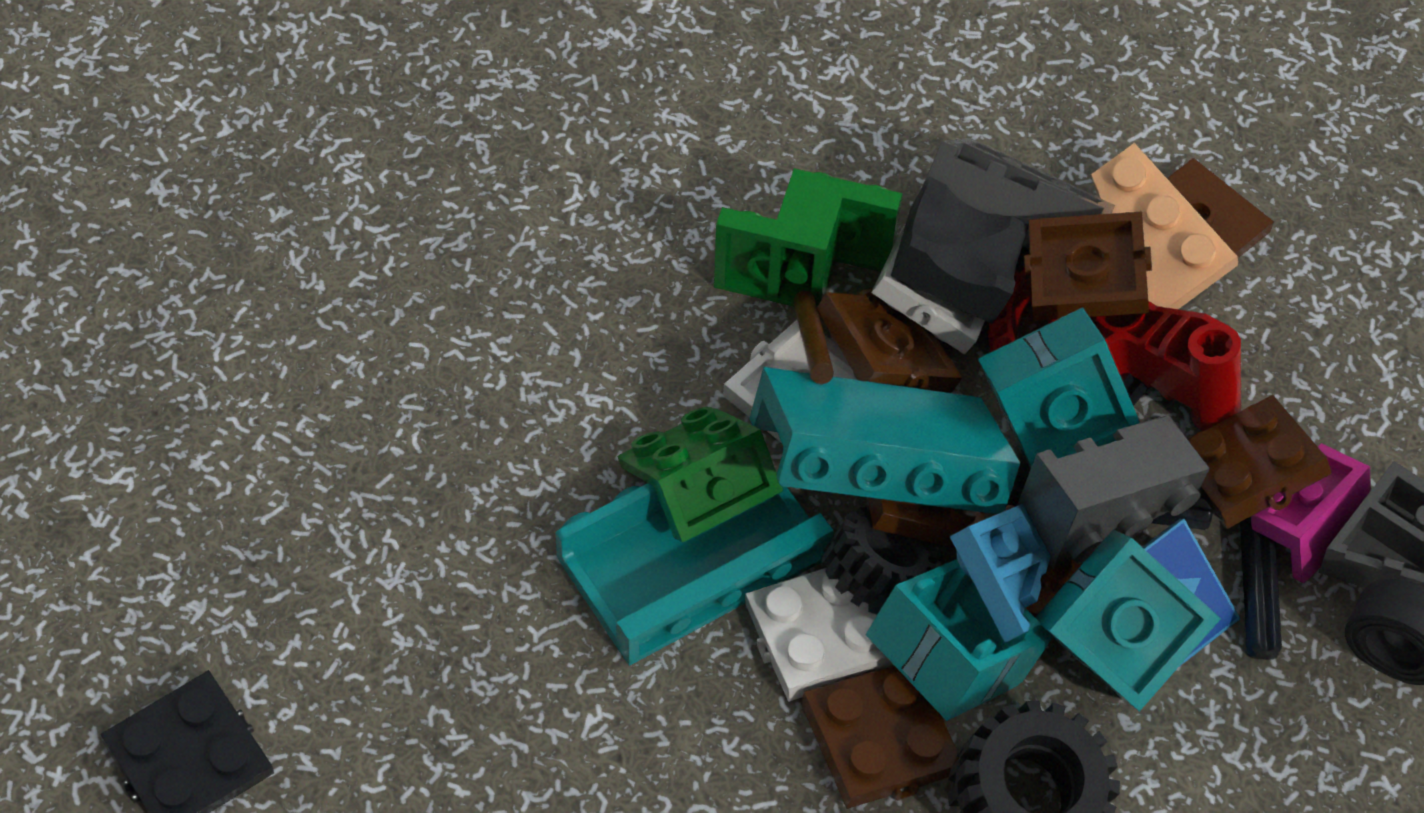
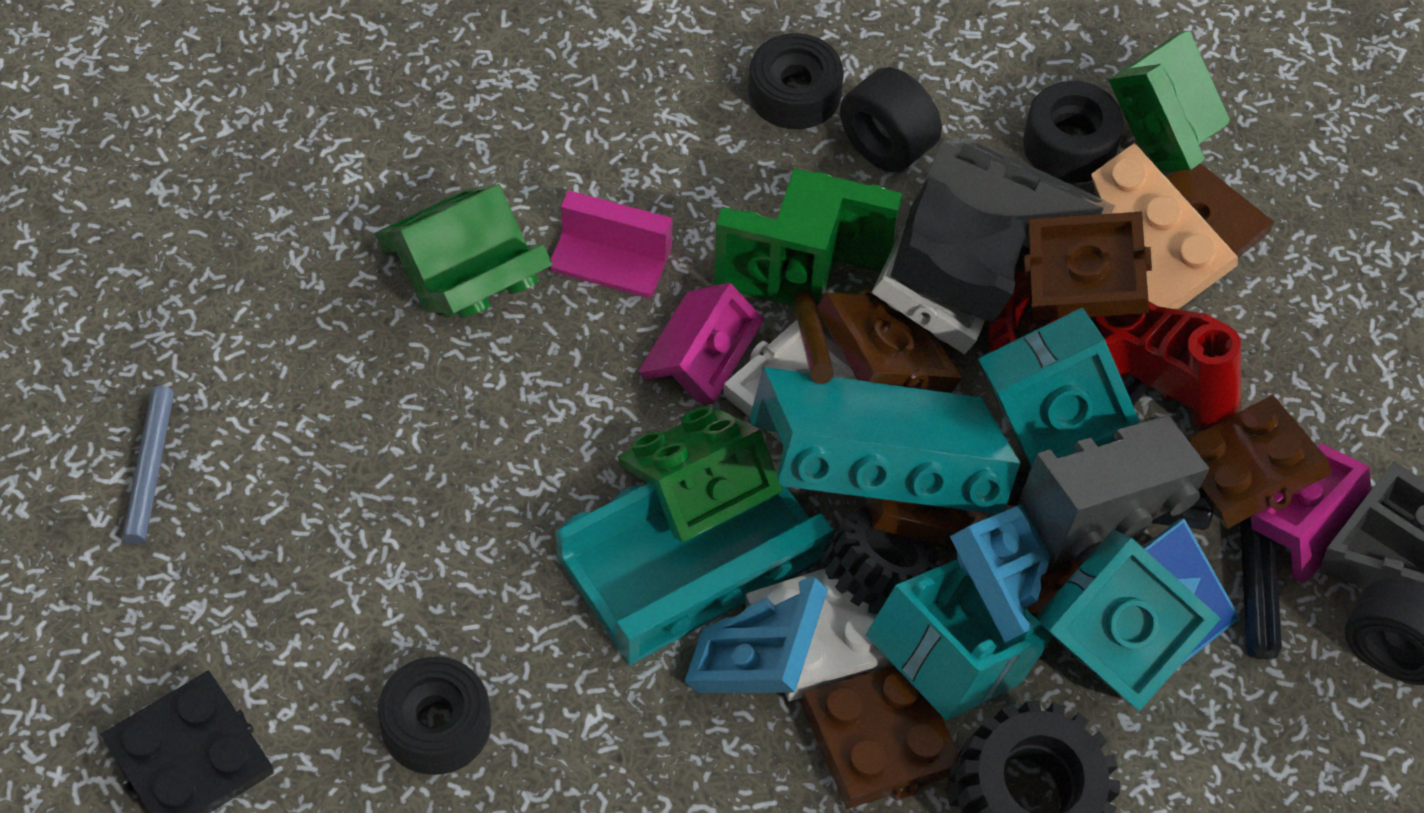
none -> sand blue bar [122,386,174,544]
none -> green bracket [374,184,553,319]
none -> black tyre [378,657,491,775]
none -> dark pink panel [549,190,672,298]
none -> dark pink panel [638,282,764,405]
none -> dark azure wing [684,577,828,693]
none -> black tyre [748,33,844,129]
none -> black tyre [839,67,942,173]
none -> black tyre [1023,81,1124,183]
none -> bracket [1108,31,1230,172]

